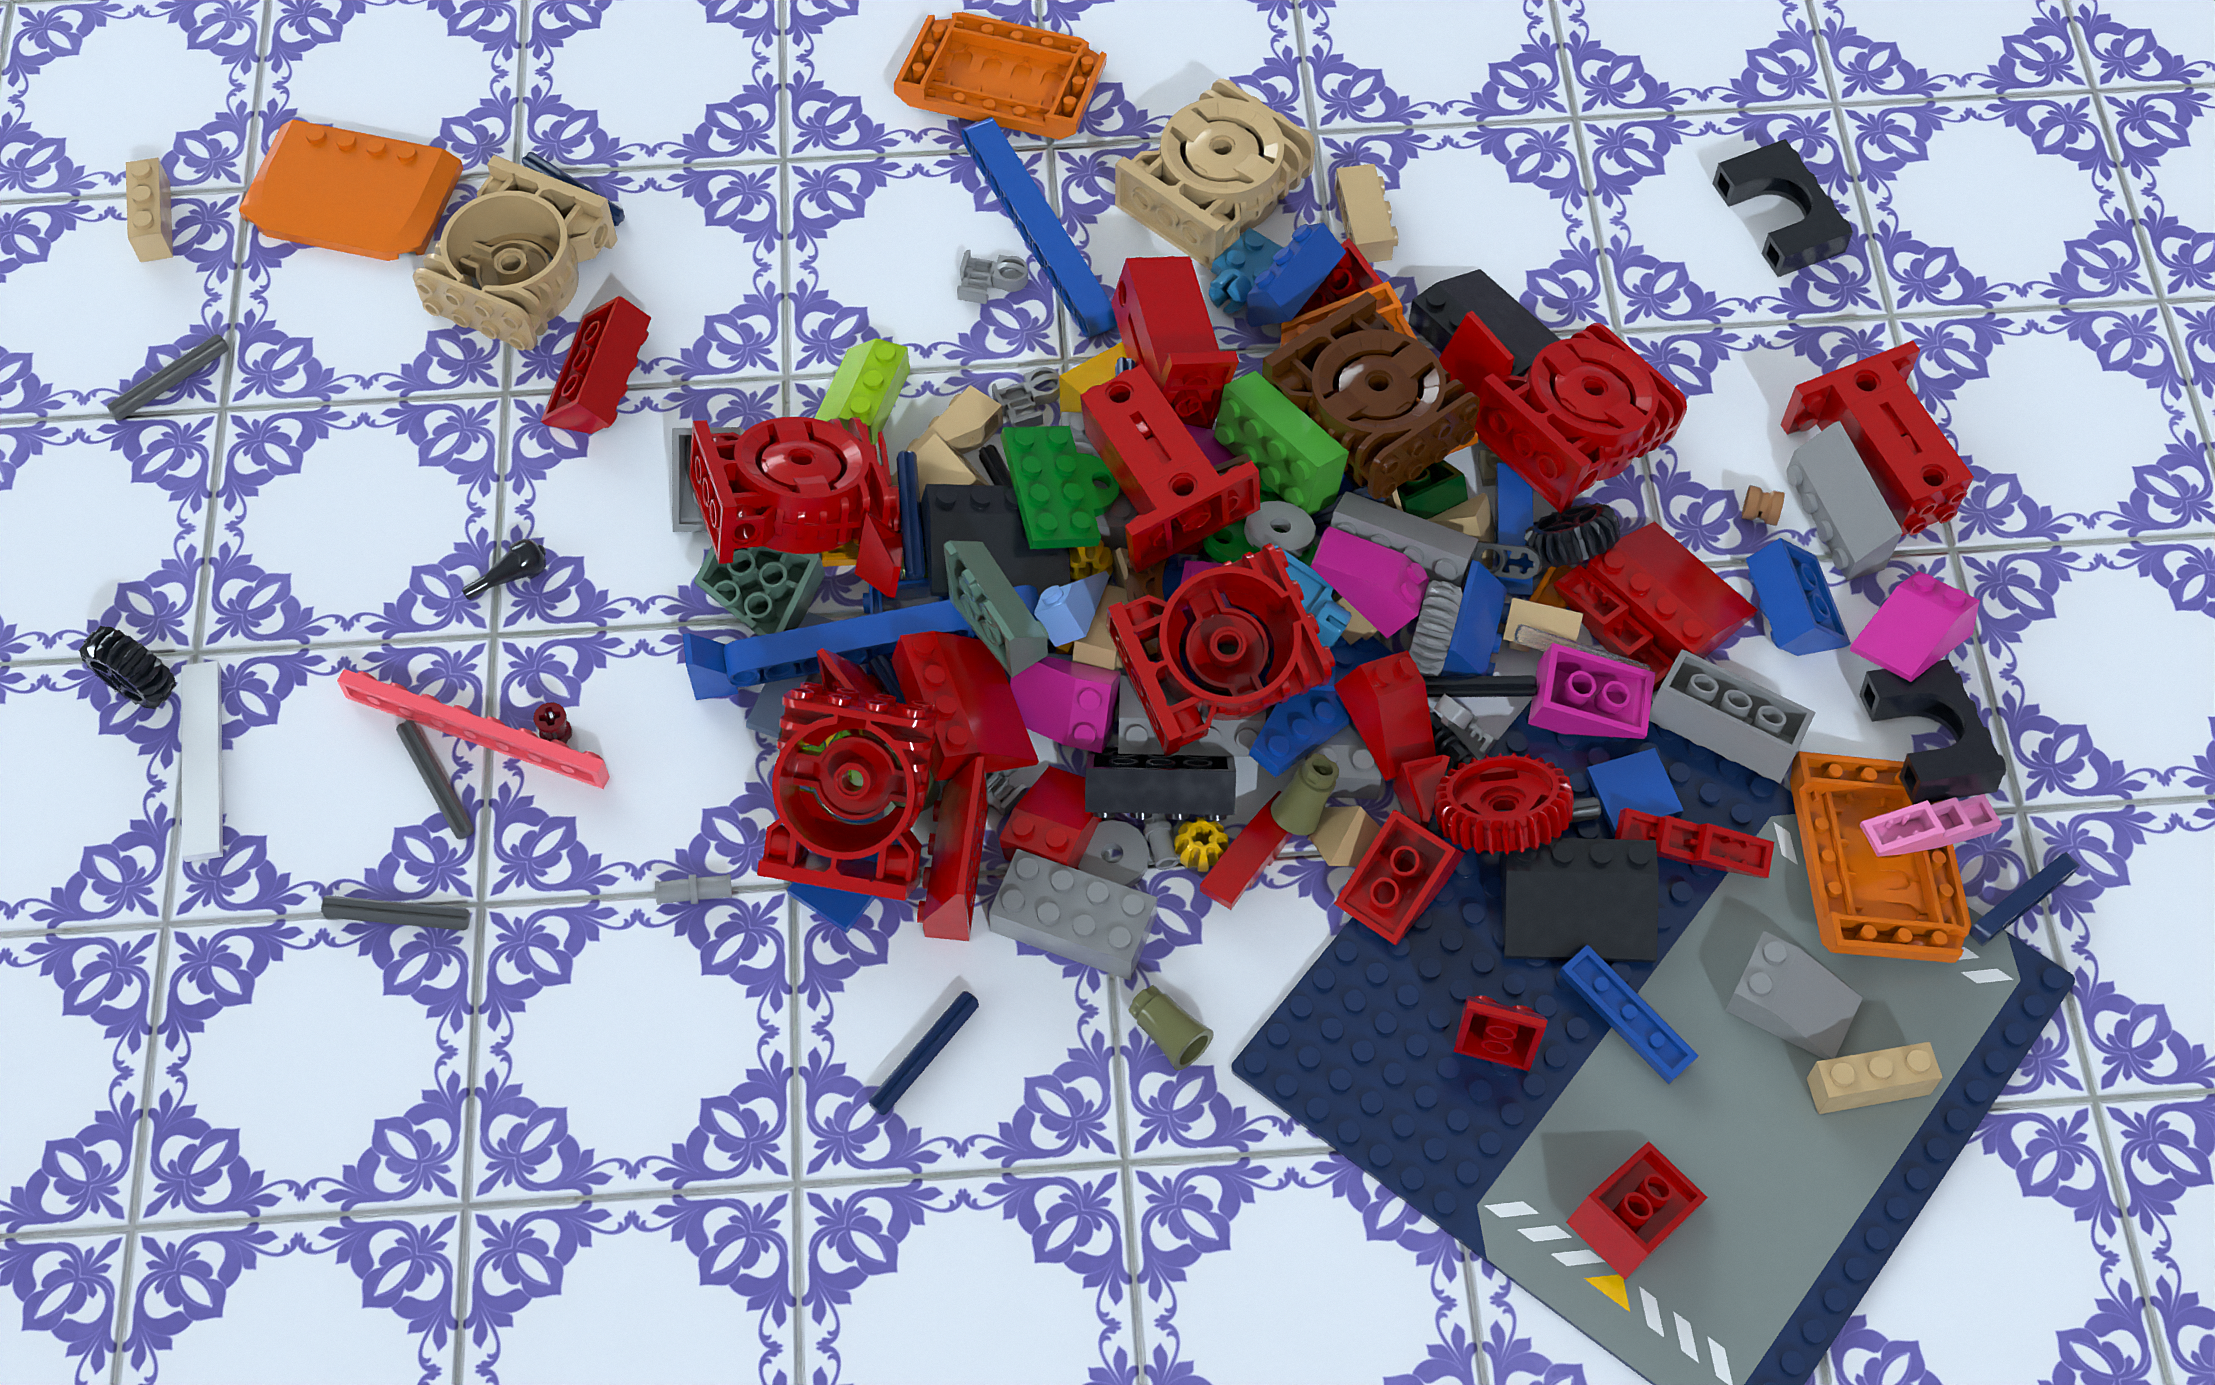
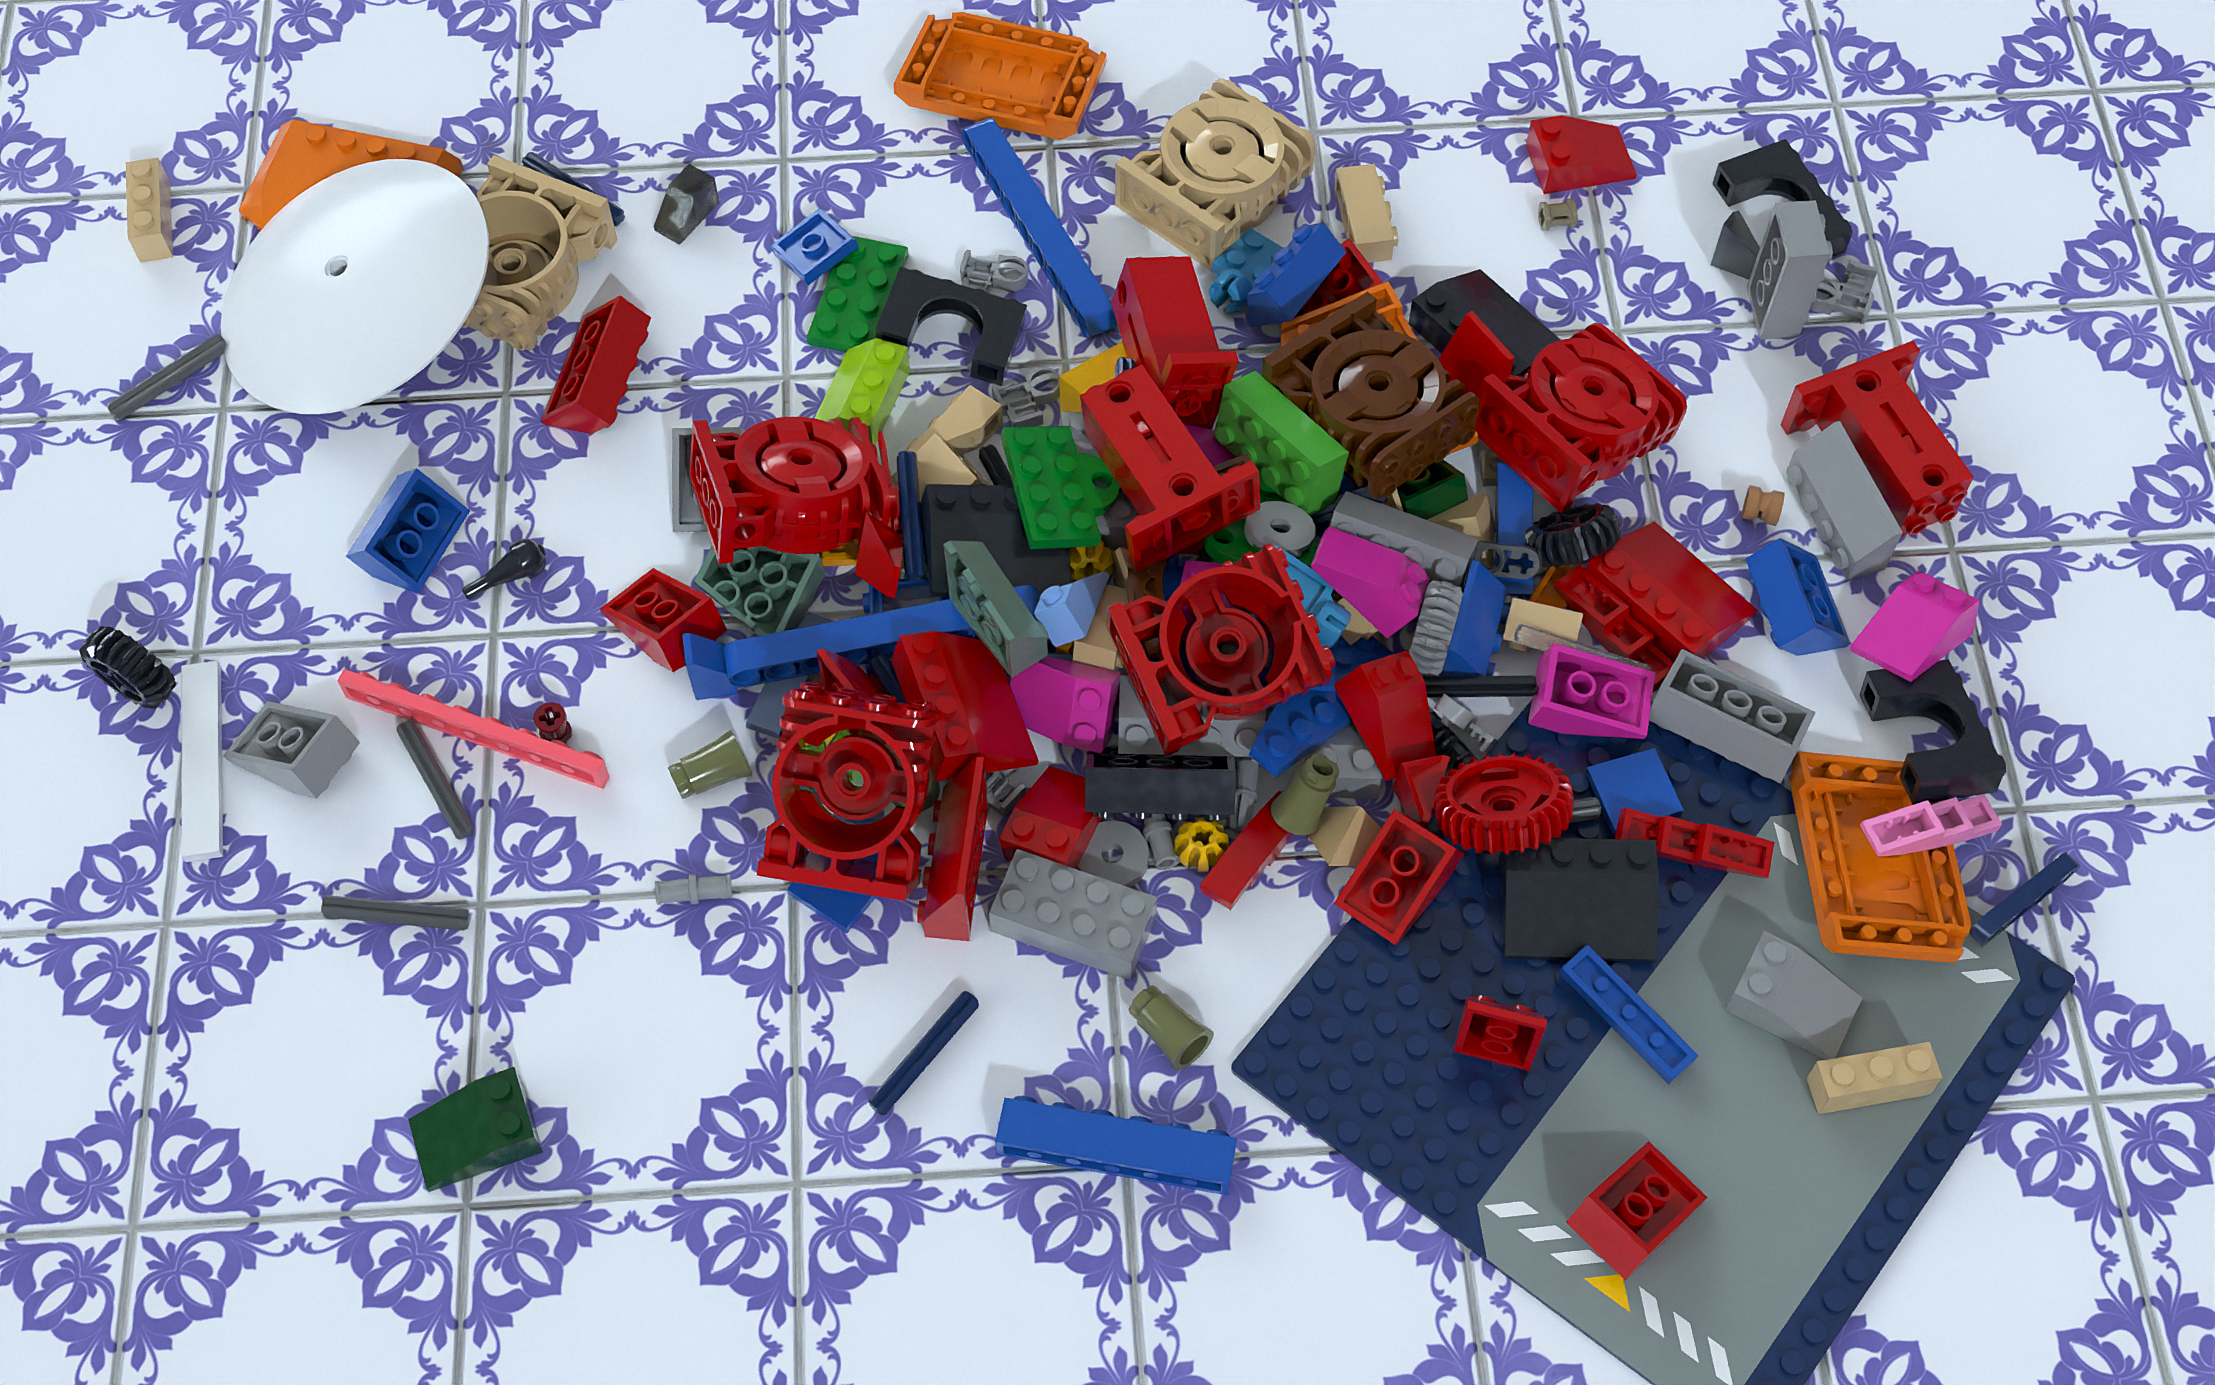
none -> white dish [221,159,490,414]
none -> light grey slope [223,701,360,799]
none -> blue slope [345,468,470,593]
none -> dark green slope [408,1067,543,1192]
none -> red slope [600,568,727,672]
none -> clear smoke slope [653,164,720,245]
none -> olive plant [668,730,753,799]
none -> tile [769,208,859,286]
none -> green plate [807,236,909,352]
none -> black arch [875,267,1027,386]
none -> blue brick [995,1096,1237,1196]
none -> light grey axle [1228,760,1259,834]
none -> red slope [1526,115,1637,194]
none -> dark tan bush [1538,198,1578,231]
none -> dark grey slope [1710,210,1760,280]
none -> light grey brick [1747,200,1833,340]
none -> light grey piece [1809,260,1879,324]

